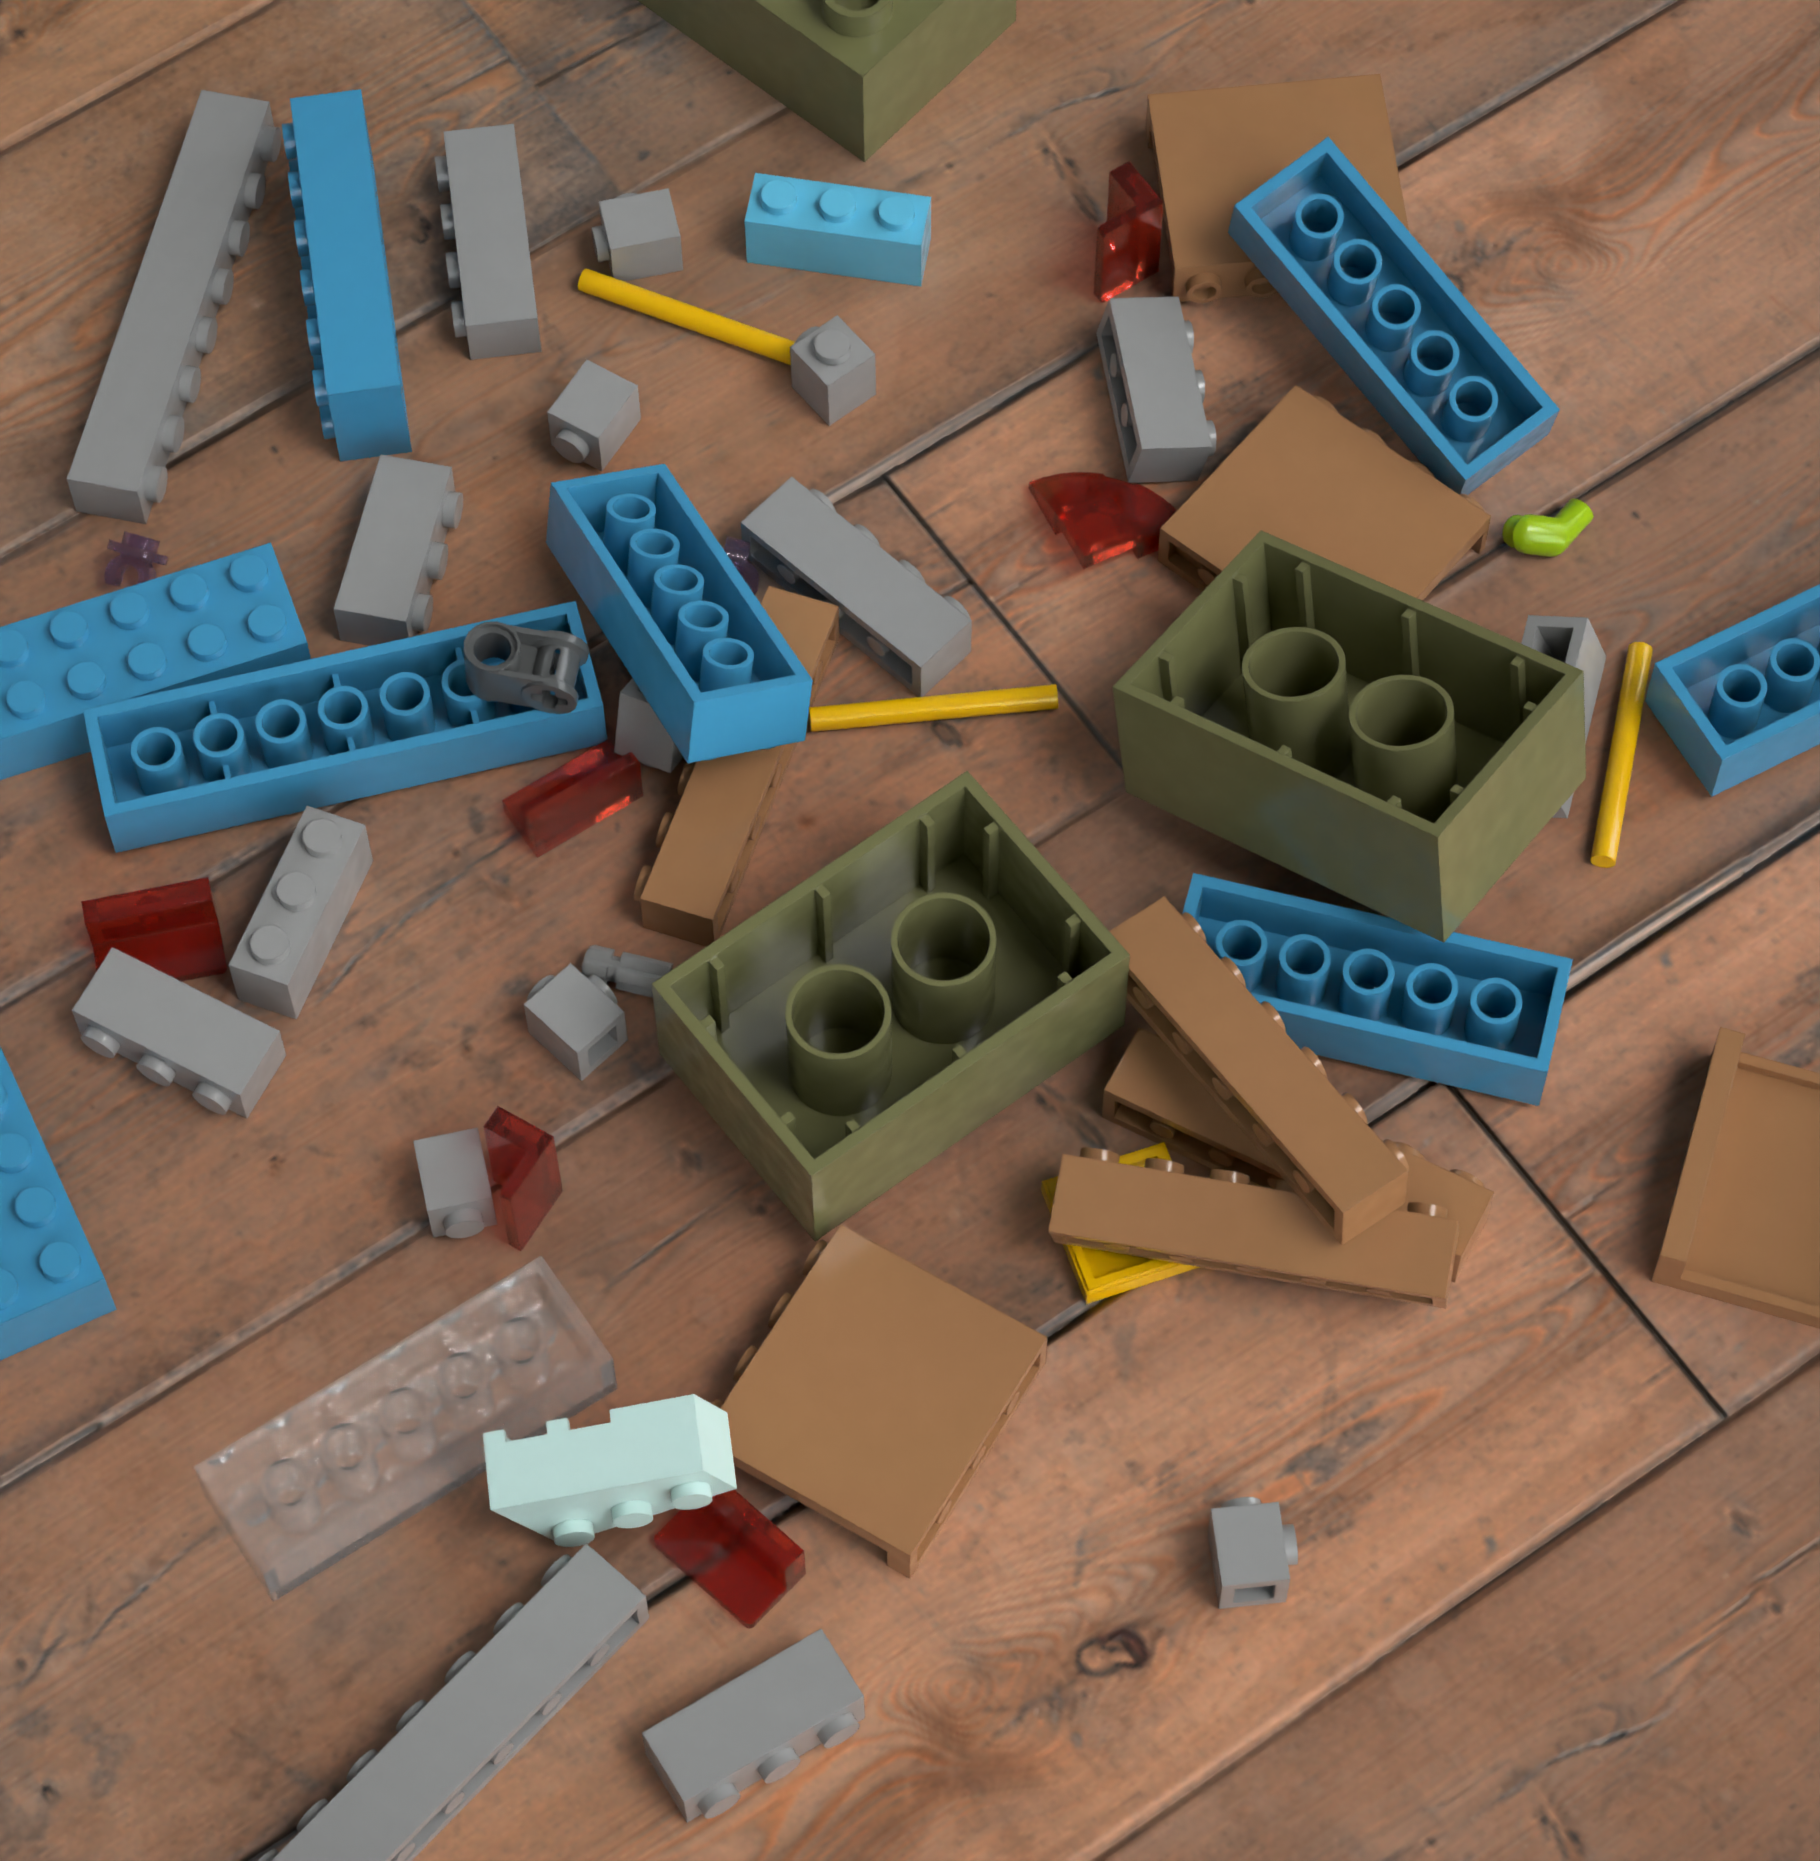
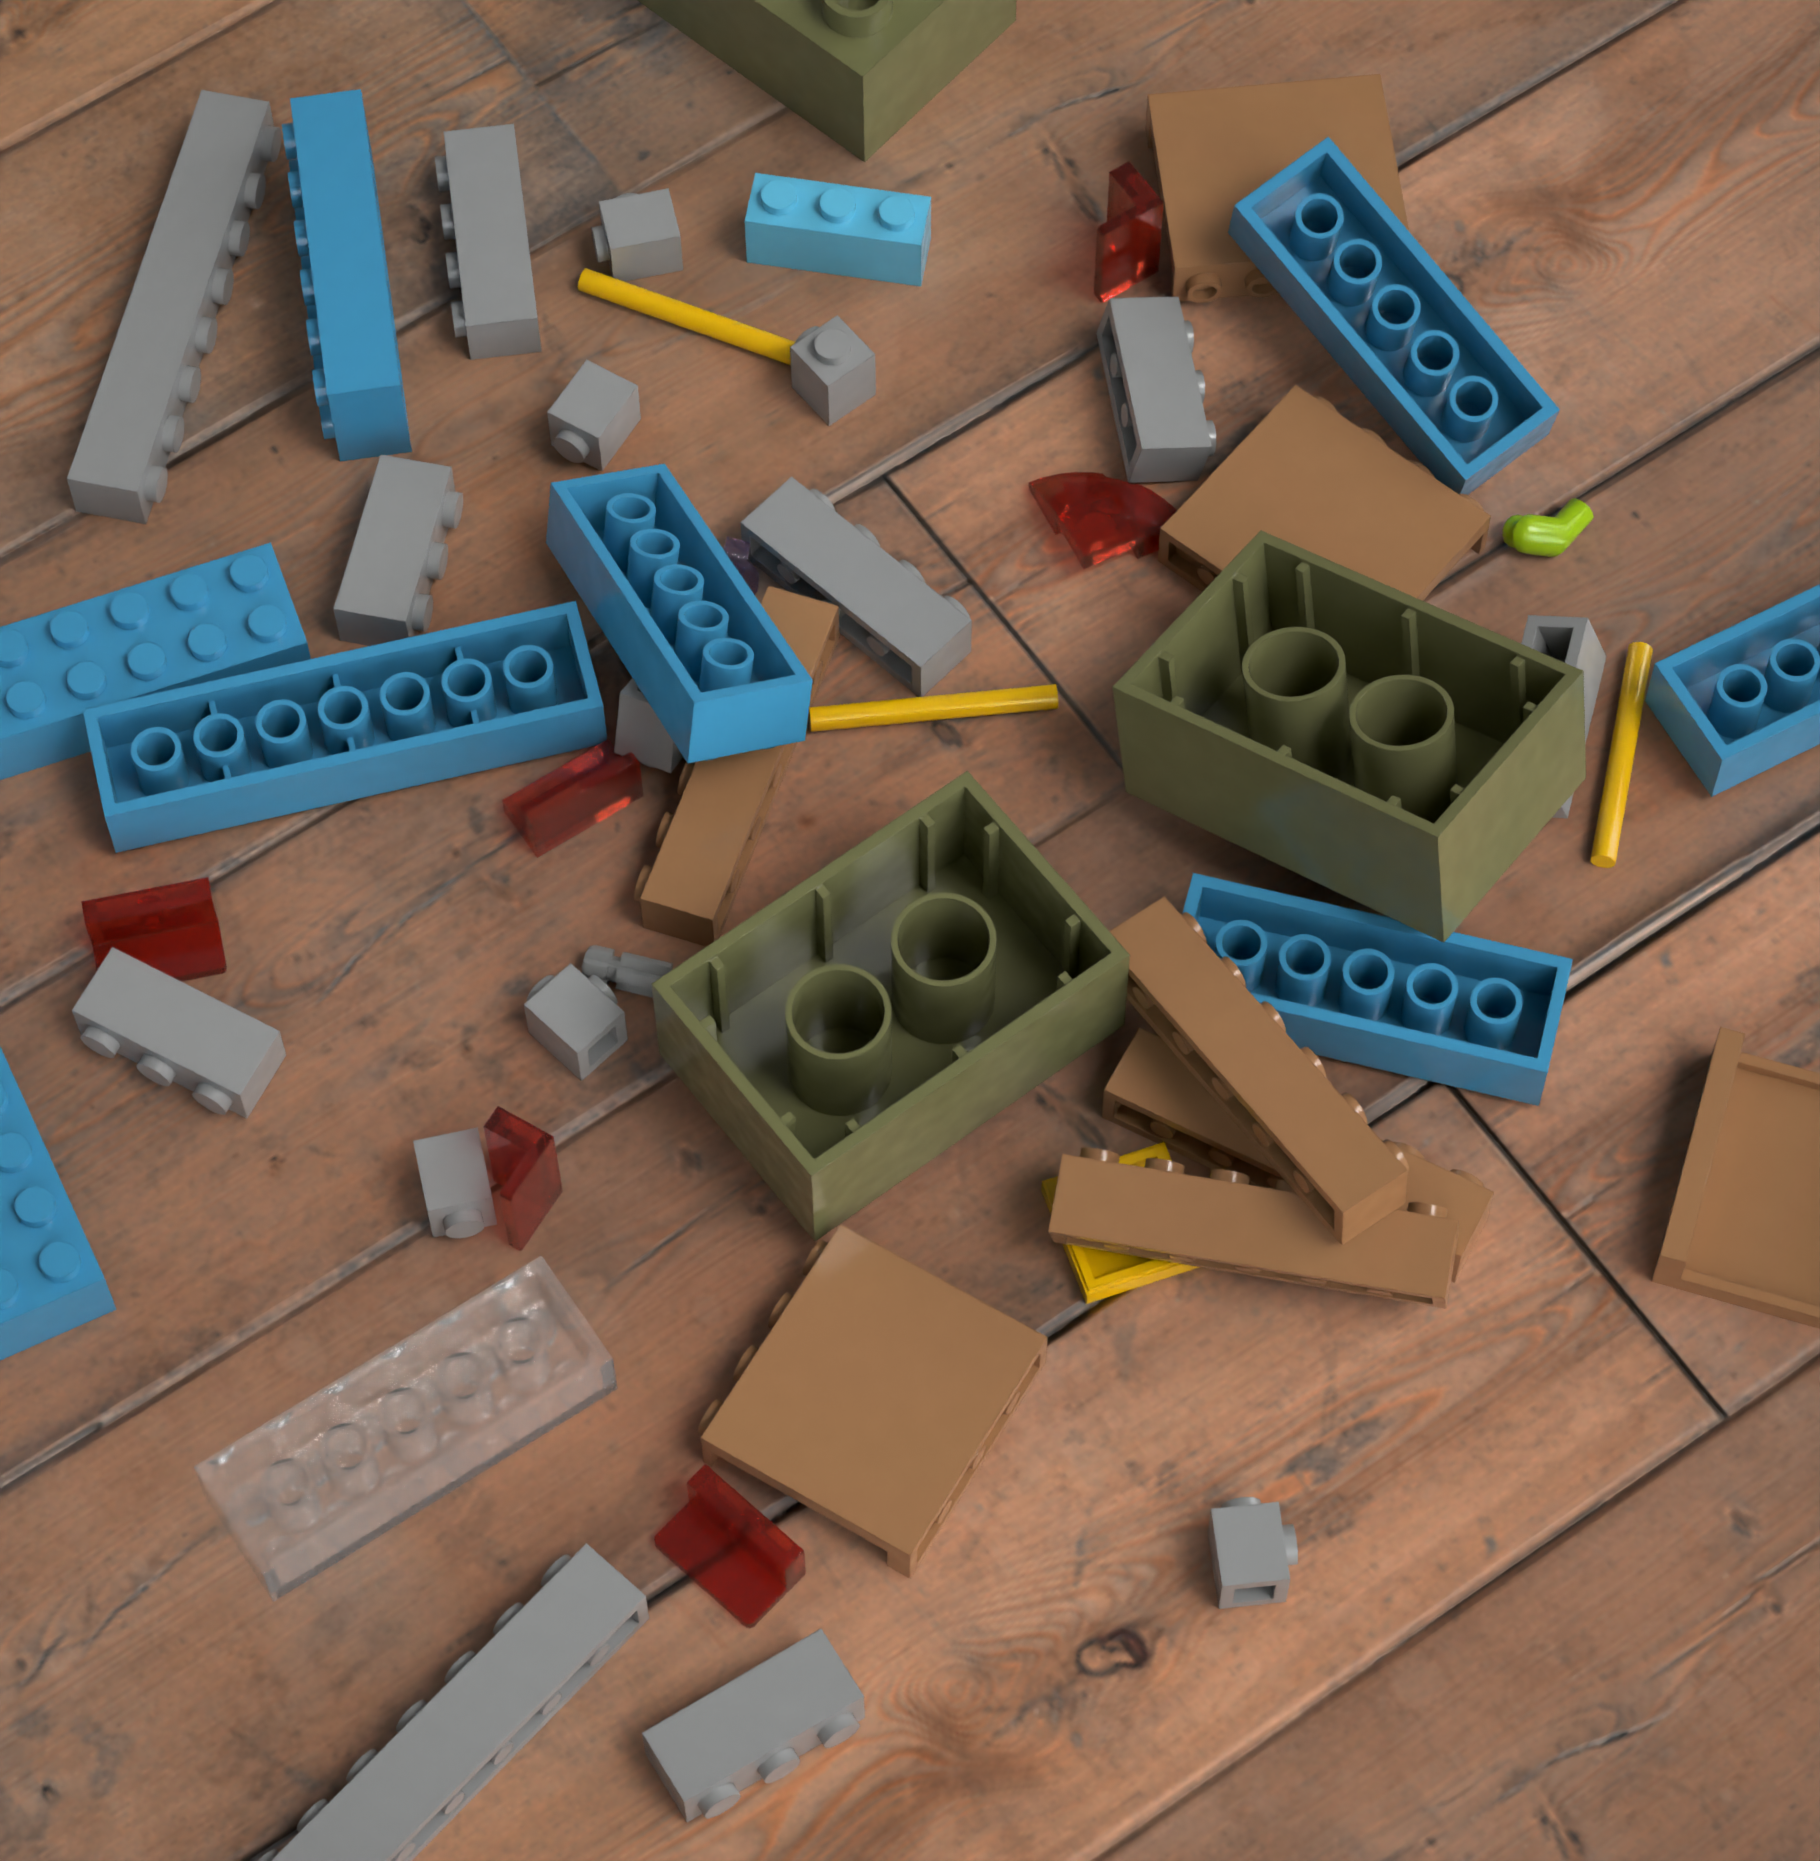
clear purple plate [104,531,169,587] -> none
light grey brick [228,806,373,1020] -> none
dark grey piece [464,622,589,714] -> none
light aqua wedge [483,1394,737,1547] -> none

